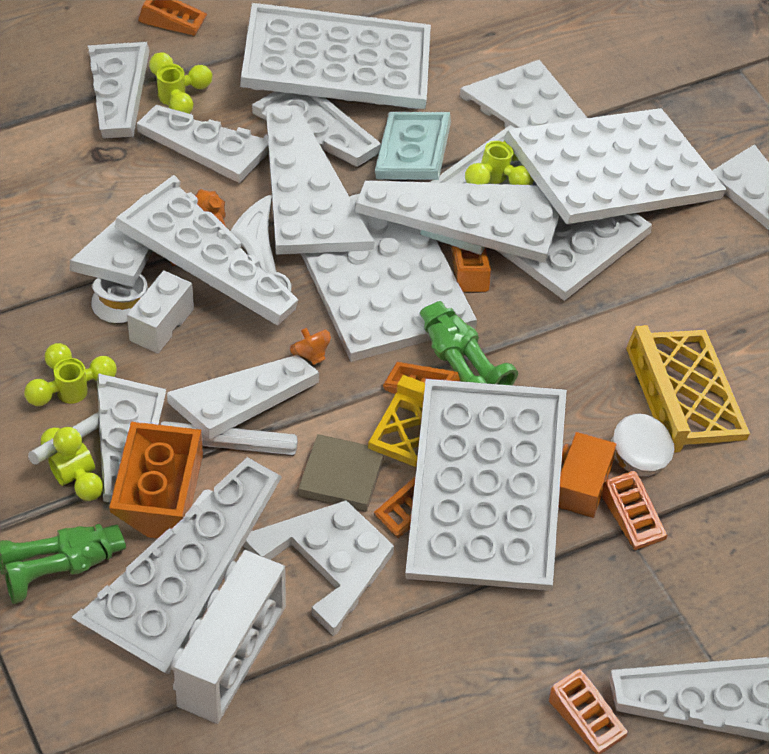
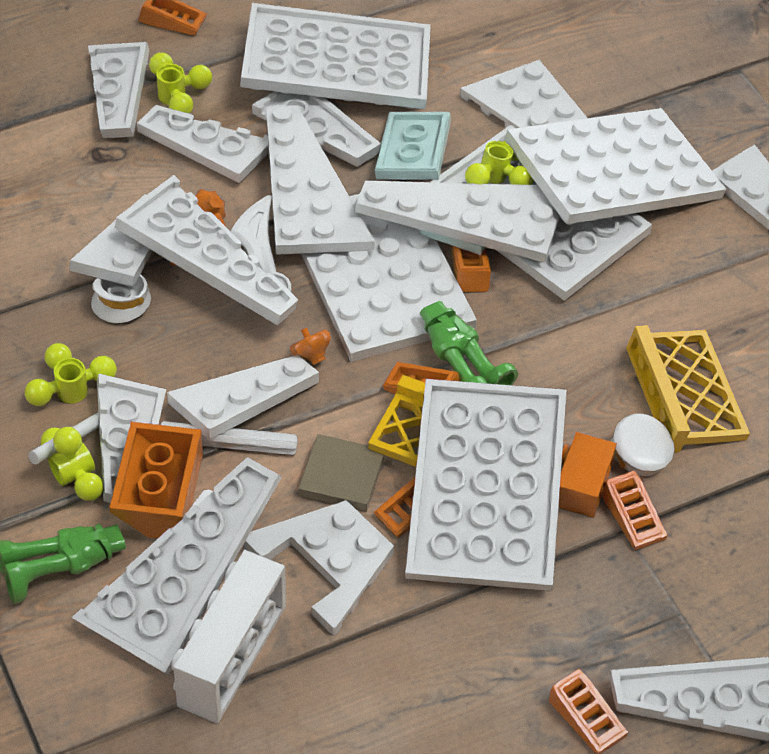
white brick [127,270,194,354] -> none

